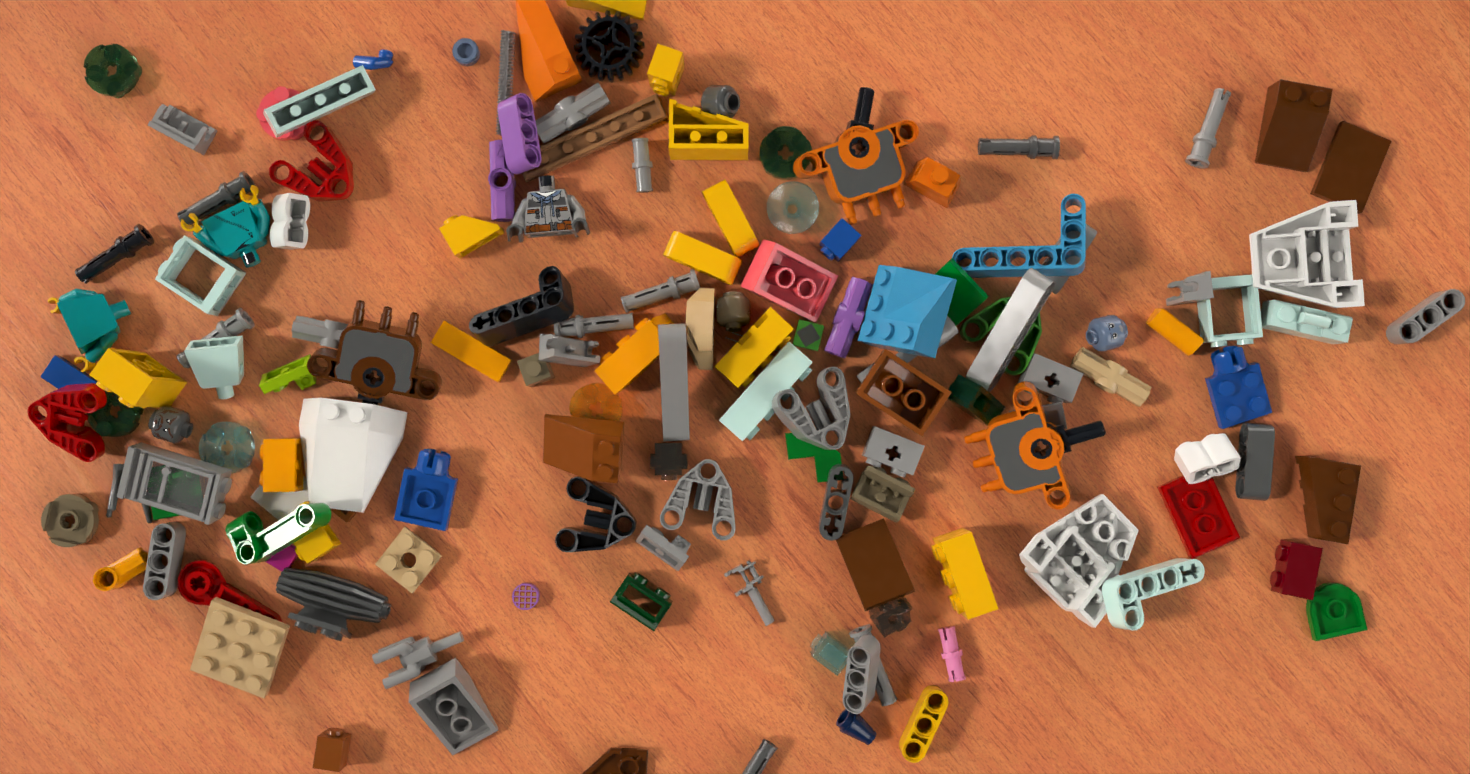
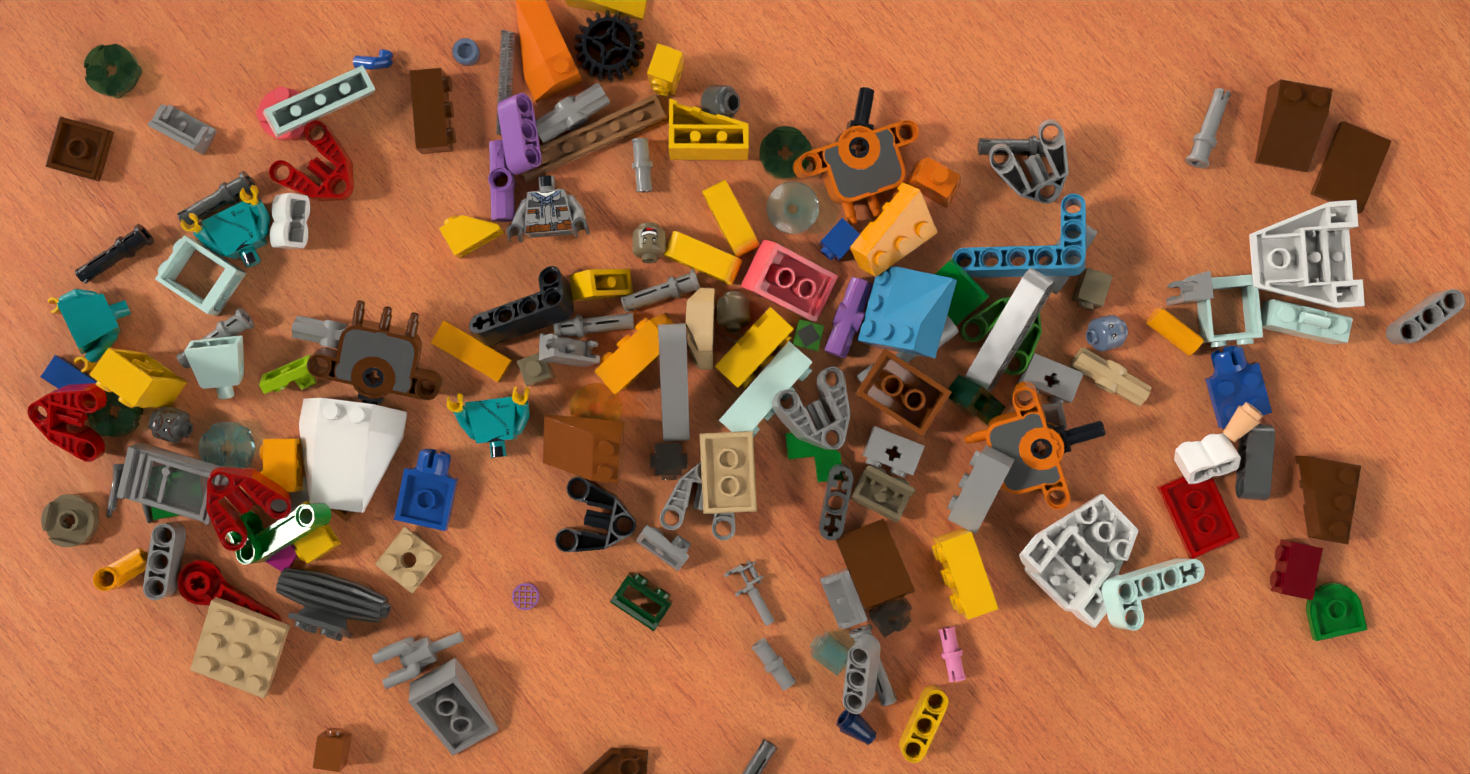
none -> reddish brown plate [45,117,114,182]
none -> red connector [206,467,292,551]
none -> reddish brown brick [410,68,456,154]
none -> teal torso [446,387,530,458]
none -> yellow slope [570,269,633,301]
none -> dark tan head [632,222,666,263]
none -> tan tile [700,431,757,514]
none -> light grey pin [752,638,796,691]
none -> light grey hinge [820,568,868,629]
none -> light orange wedge [850,182,938,277]
none -> light grey brick [947,445,1015,534]
none -> light grey connector [989,119,1069,204]
none -> dark tan brick [1071,268,1113,311]
none -> light nougat cone [1223,402,1263,442]

